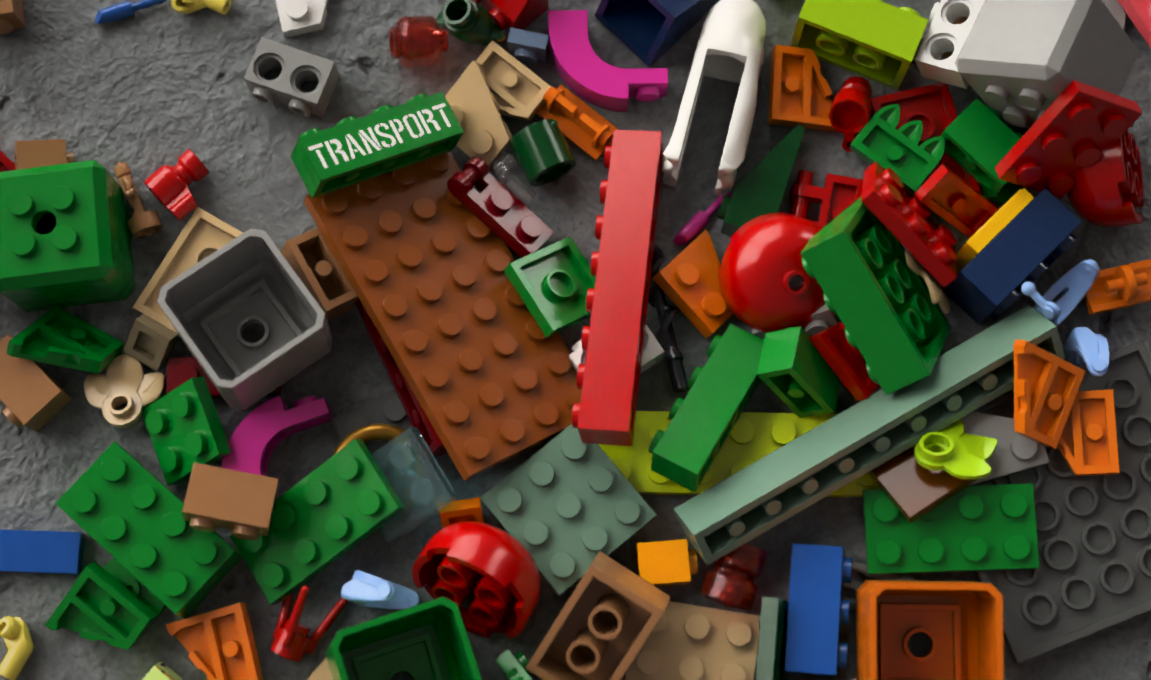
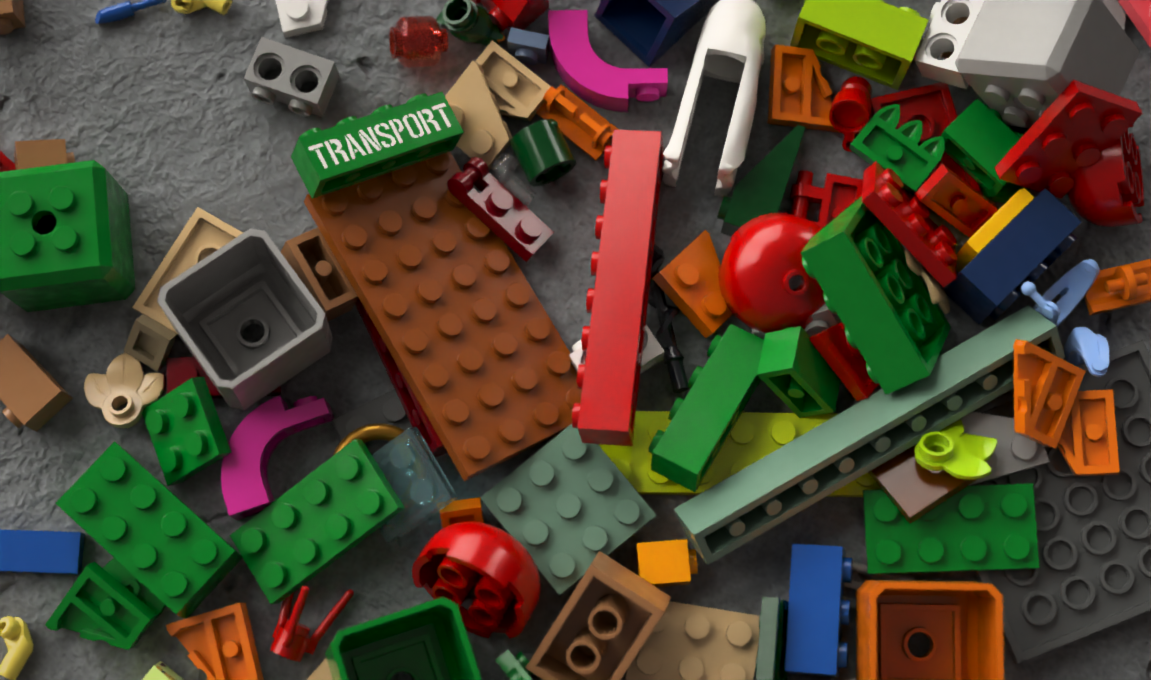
green wing [7,306,124,374] -> none
medium nougat piece [114,162,163,239] -> none
red piece [143,149,210,221] -> none
medium nougat brick [182,462,279,540] -> none
light blue helmet [341,570,421,610] -> none
green plate [504,236,596,338] -> none
dark pink piece [673,192,732,246] -> none
clear red wheel [699,544,768,611] -> none

